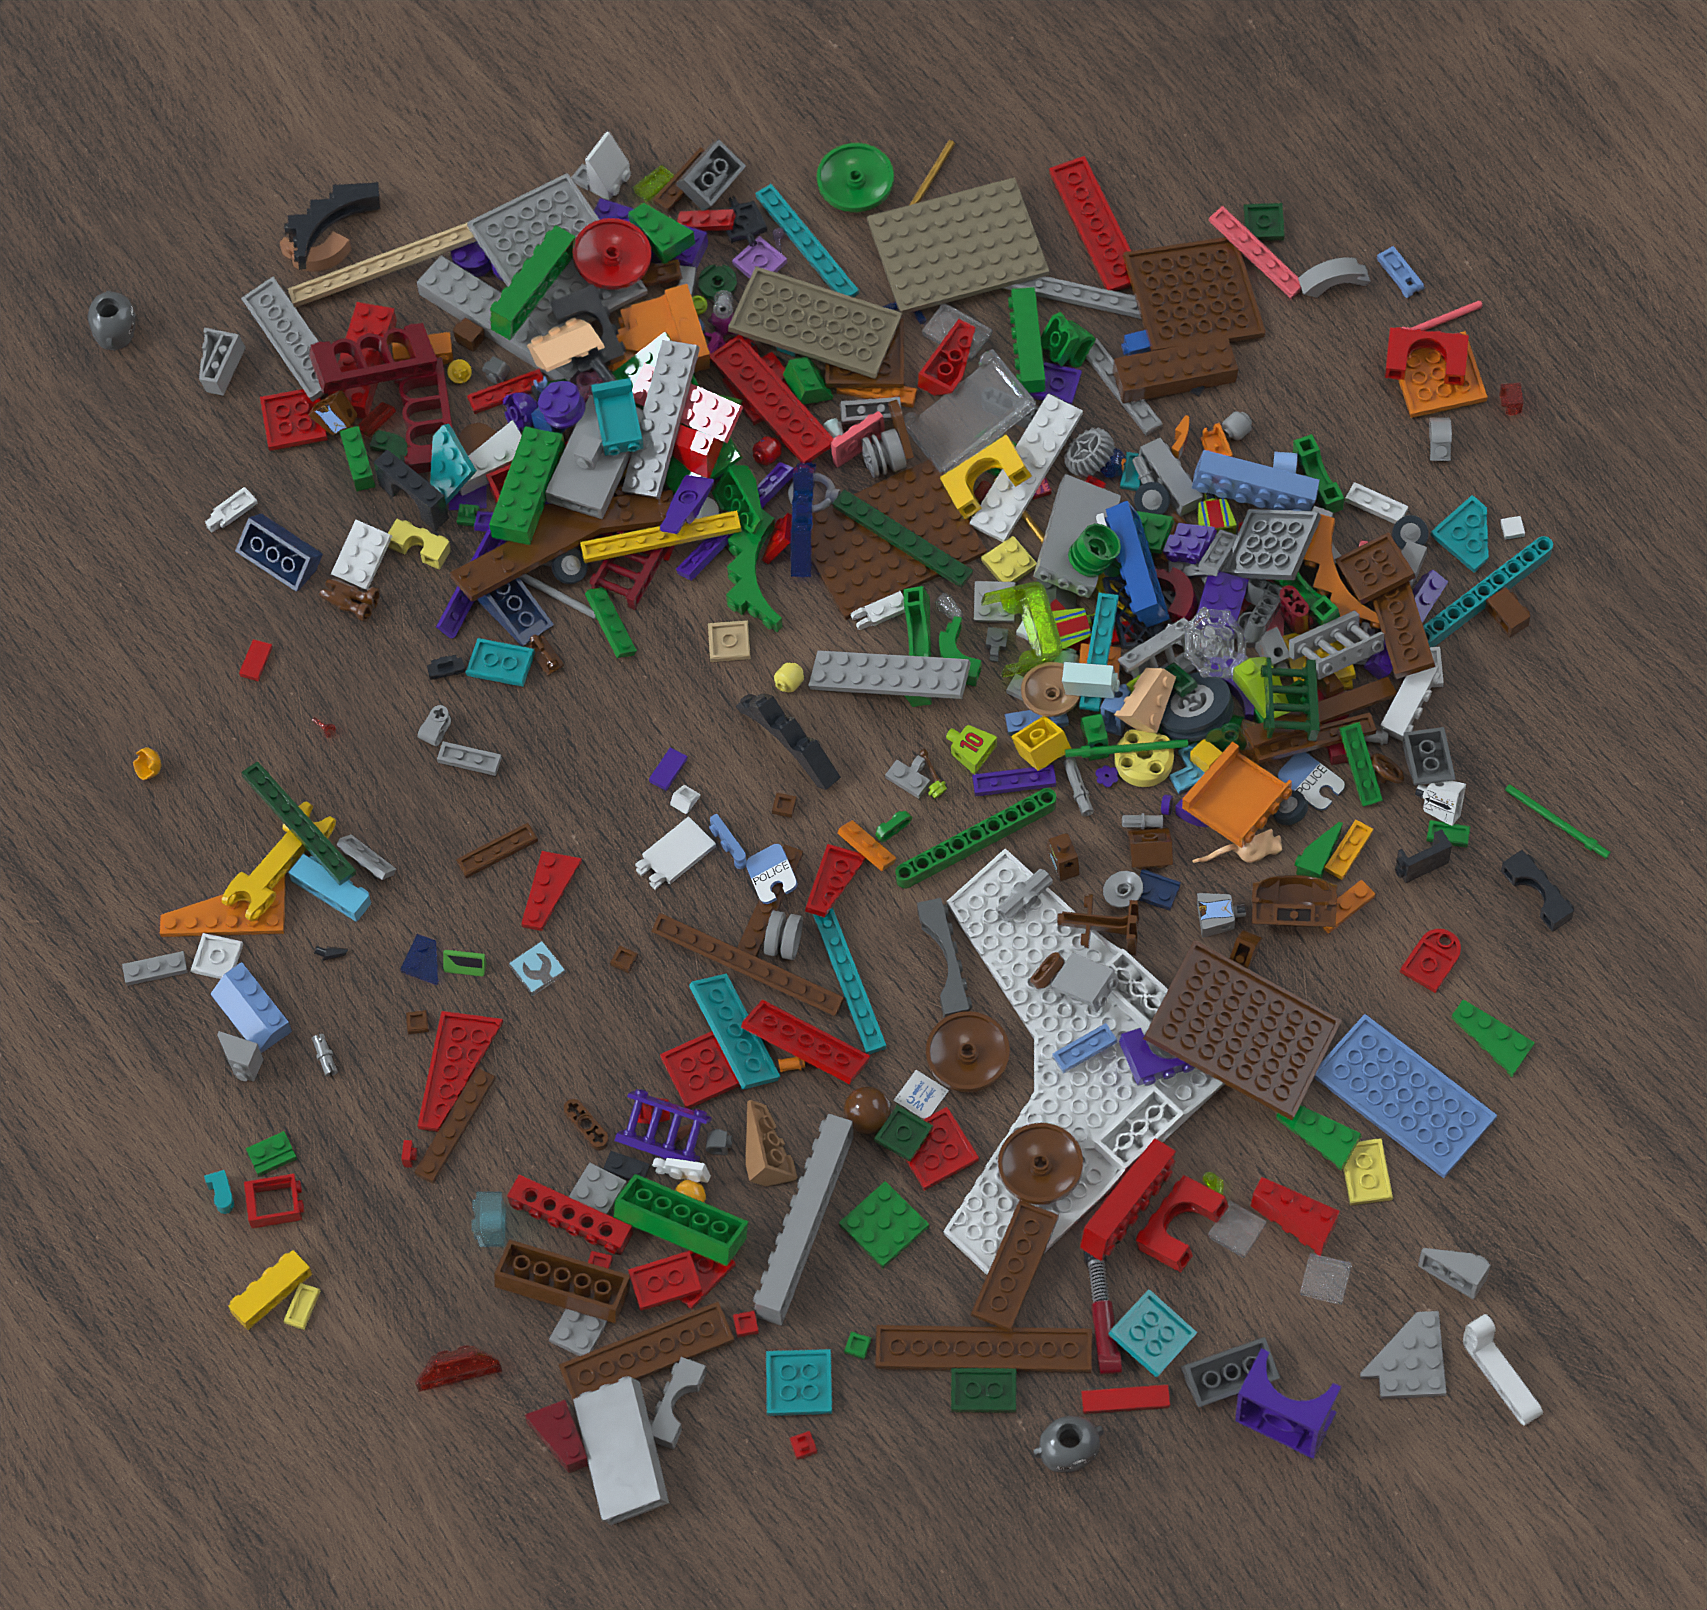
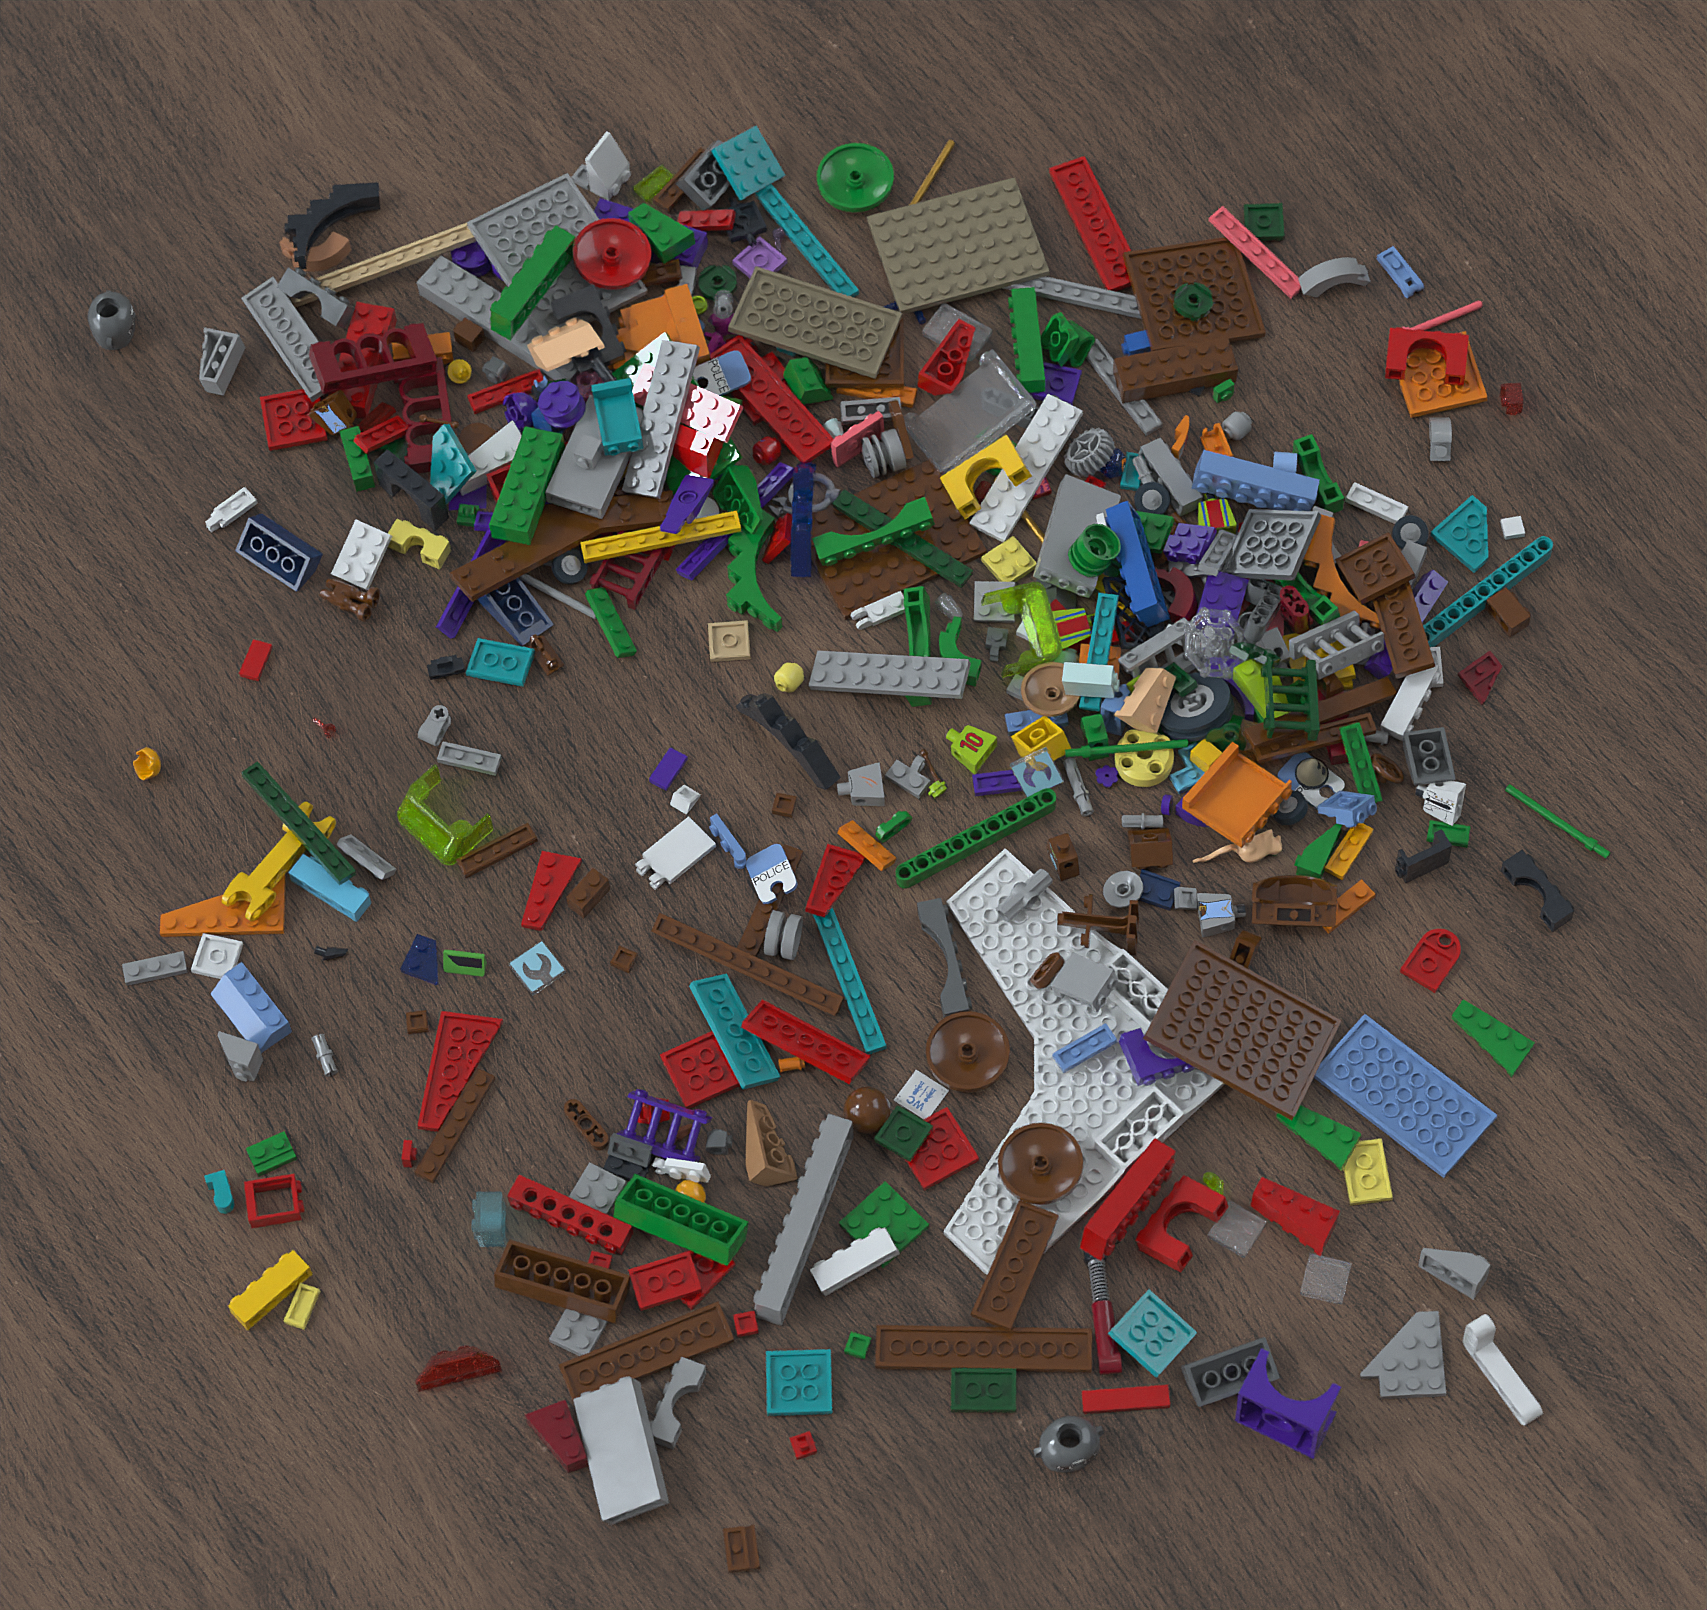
none -> arch [277,267,356,328]
none -> red plate [354,415,410,454]
none -> clear neon green windscreen [397,764,494,865]
none -> reddish brown hinge [419,414,459,429]
none -> reddish brown brick [566,868,610,919]
none -> dark grey panel [608,1133,655,1168]
none -> piece [693,350,751,396]
none -> teal plate [711,126,785,200]
none -> reddish brown plate [723,1524,760,1573]
none -> flat silver bar [769,497,806,519]
none -> white brick [810,1227,900,1296]
none -> green arch [812,497,935,566]
none -> light grey torso [837,762,885,806]
none -> tile [1010,747,1064,798]
none -> dark green plate [1173,282,1213,321]
none -> light grey plate [1174,887,1197,910]
none -> green plate [1213,379,1234,404]
none -> dark green plate [1229,642,1281,668]
none -> dark tan hat [1295,758,1329,789]
none -> medium blue plate [1317,791,1377,827]
none -> dark red wing [1457,651,1502,705]

